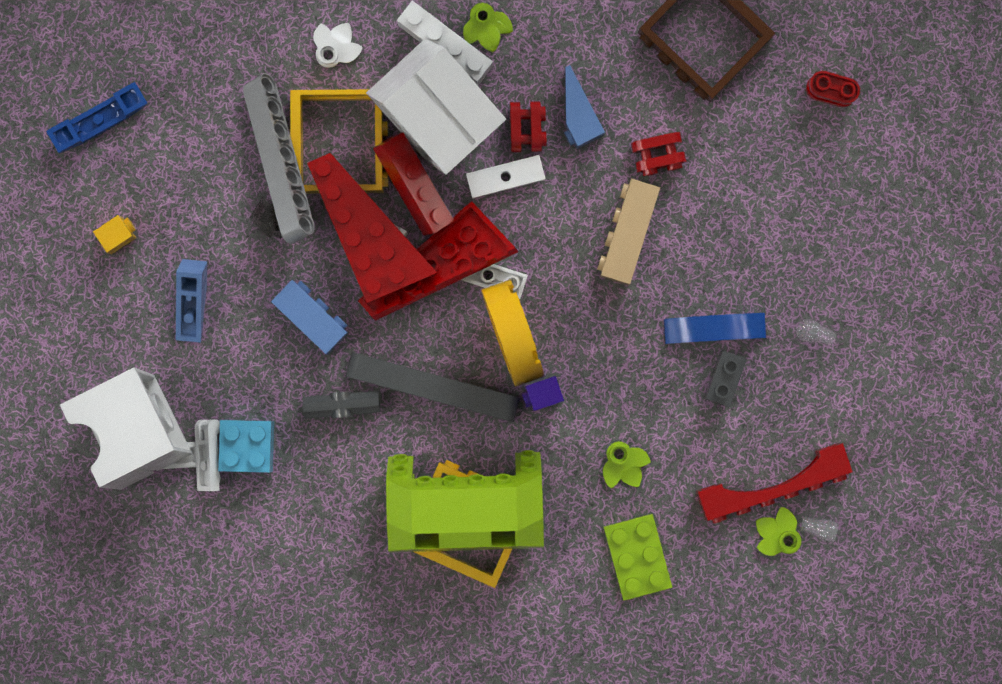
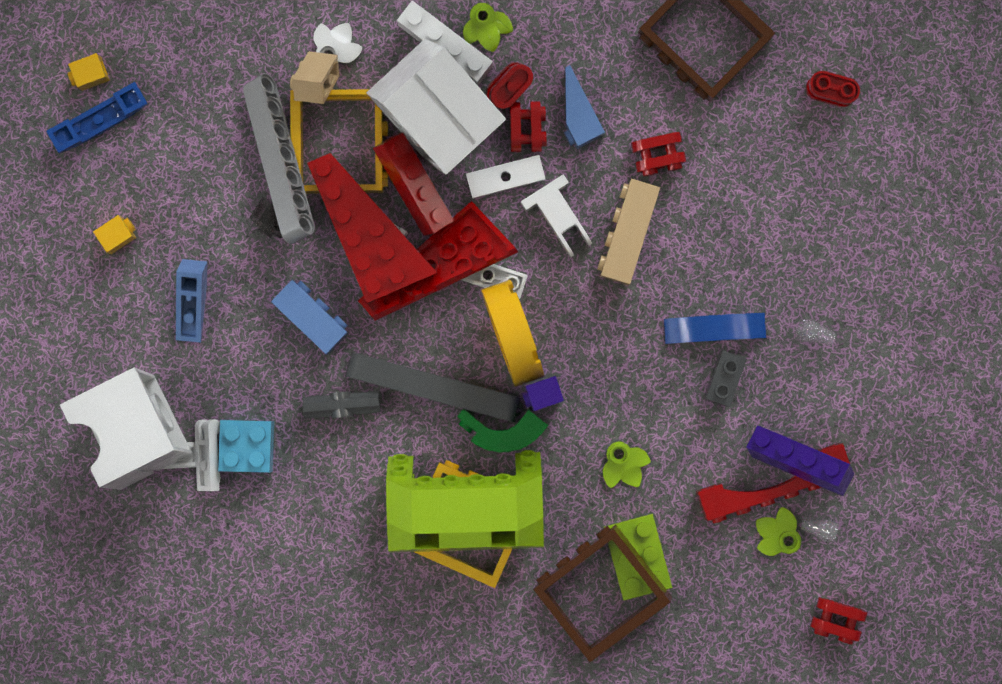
none -> yellow brick [68,53,110,91]
none -> tan brick [290,51,339,104]
none -> green arch [457,409,548,452]
none -> red brick [486,62,533,109]
none -> white piece [521,174,592,257]
none -> reddish brown window [533,525,672,662]
none -> dark purple brick [746,425,854,496]
none -> red brick [810,597,868,645]

